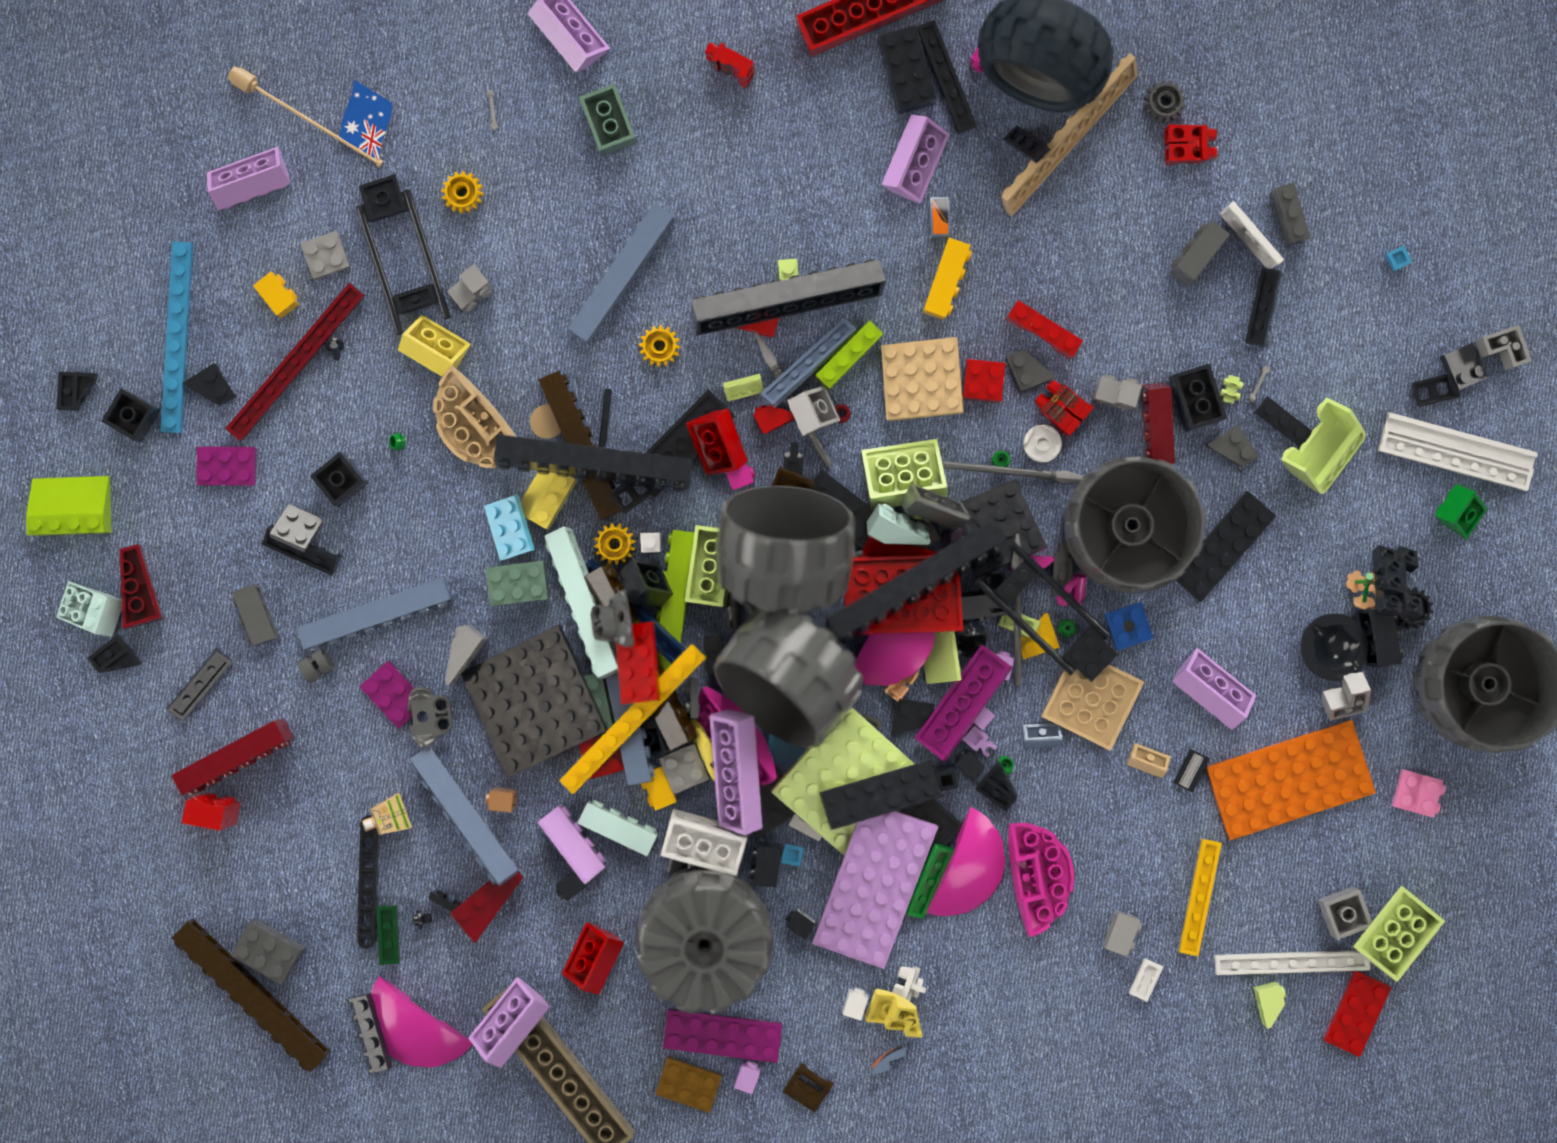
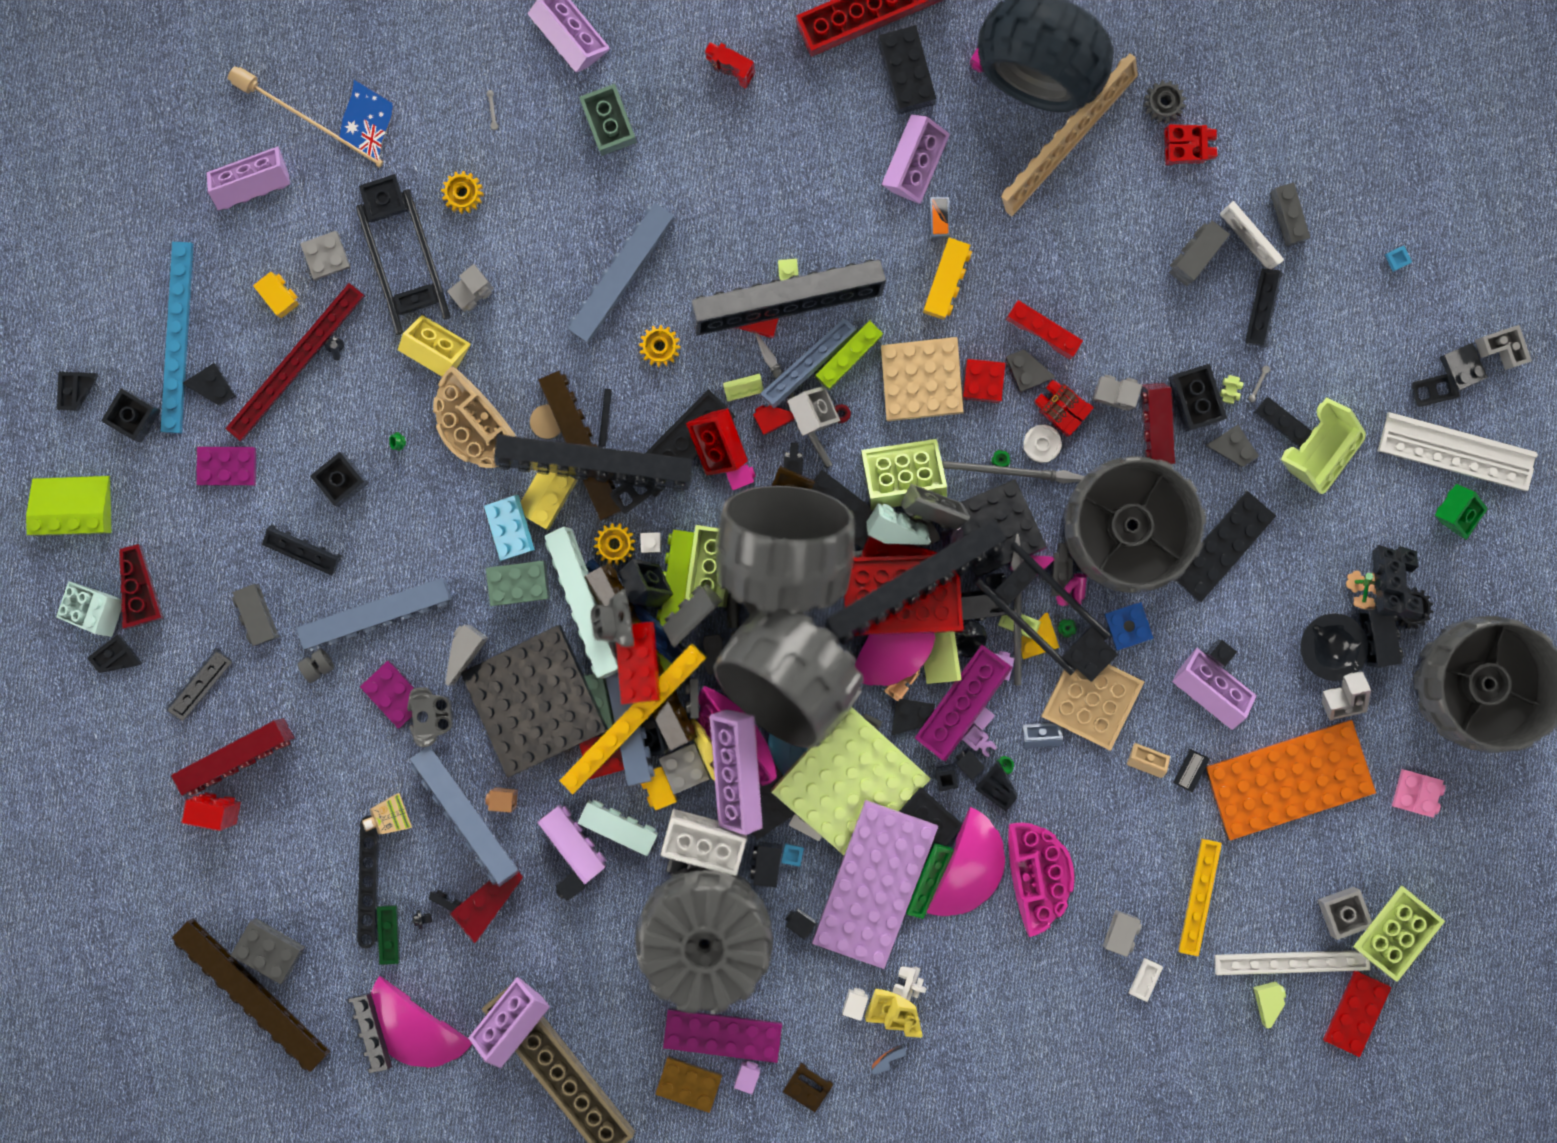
plate [270,504,323,552] -> none
red slope [561,922,624,994] -> none
black plate [819,760,942,830] -> none
black plate [917,20,977,135] -> none
black plate [1003,125,1050,163] -> none
none -> dark grey slope [662,584,723,647]
none -> black brick [1205,639,1237,667]

